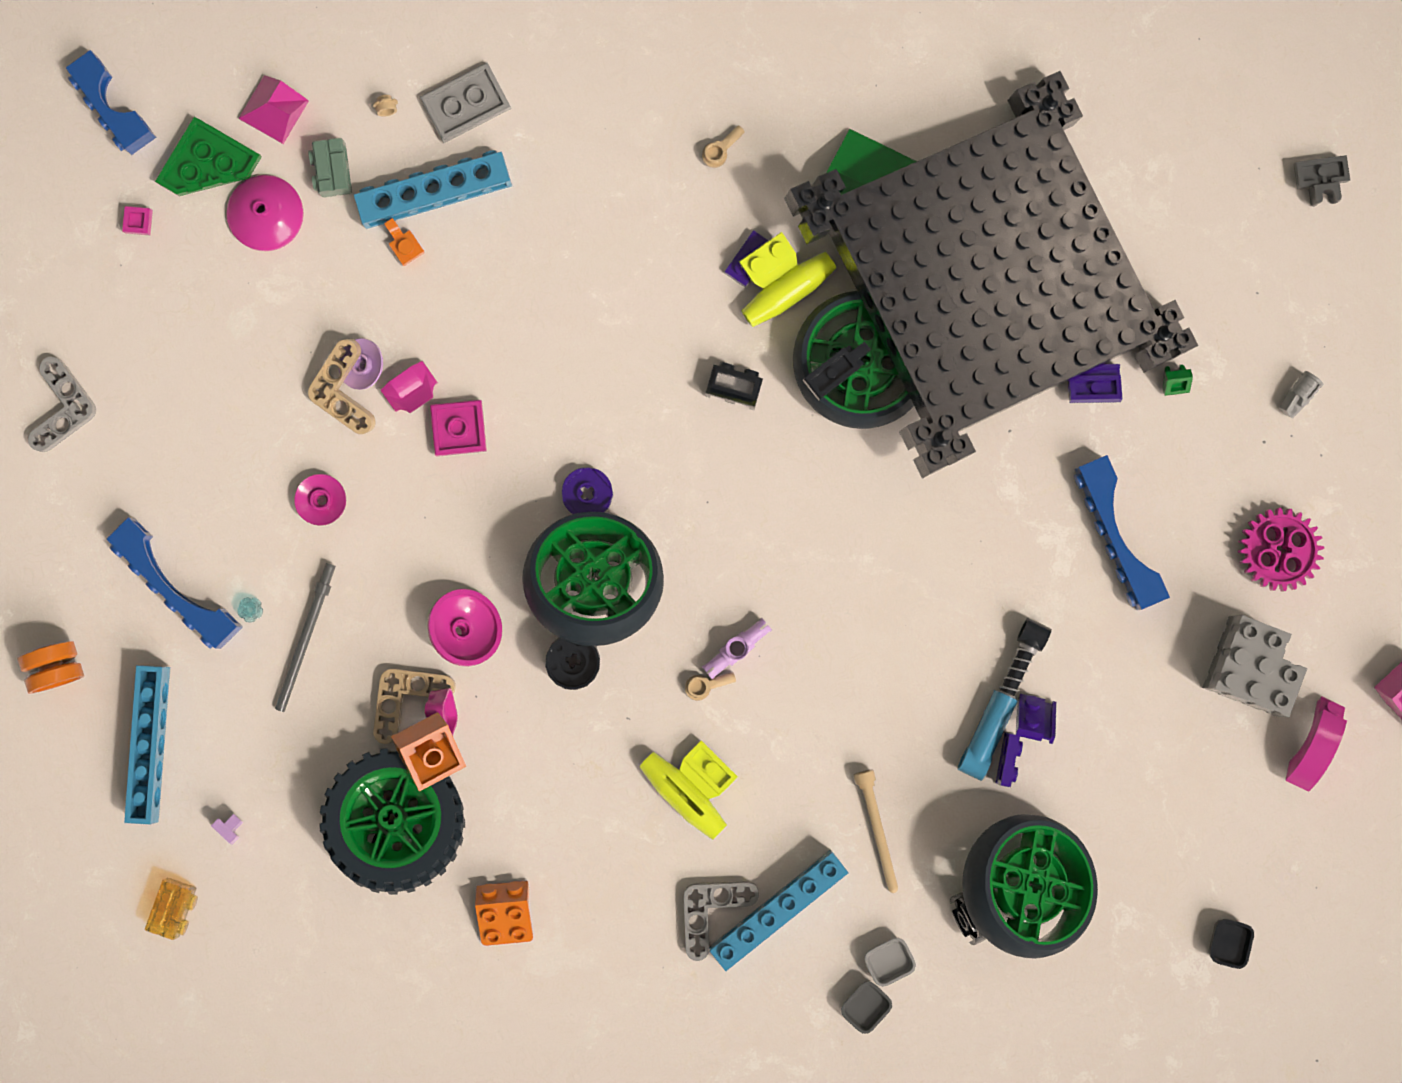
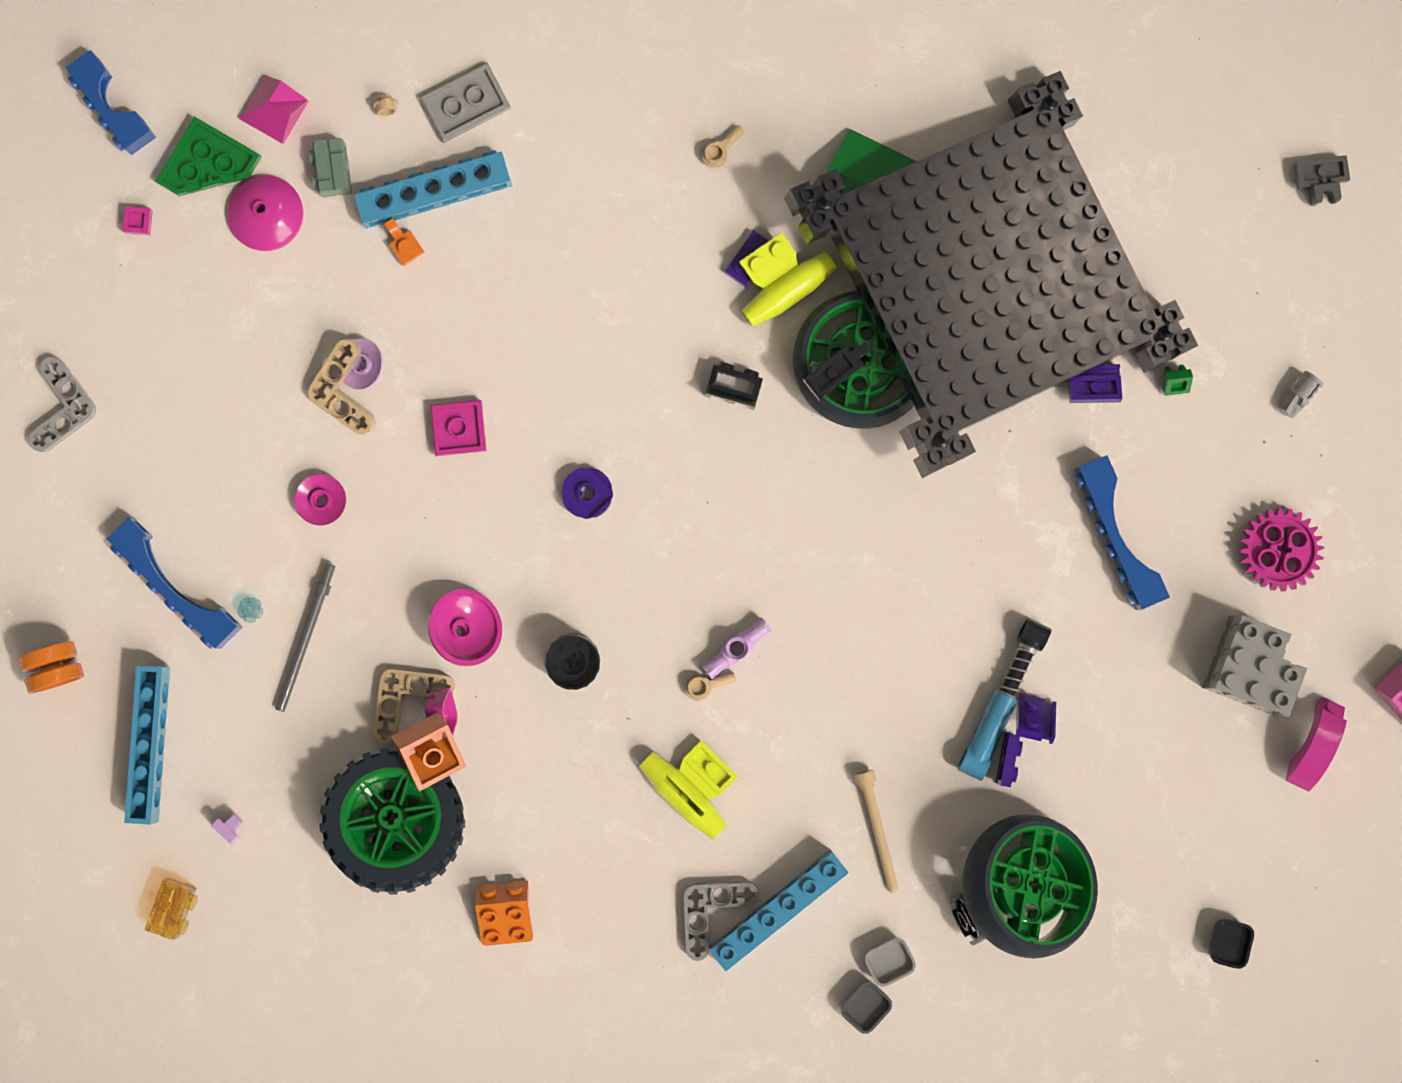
dark pink slope [381,361,438,414] -> none
green wheel [522,512,664,646] -> none

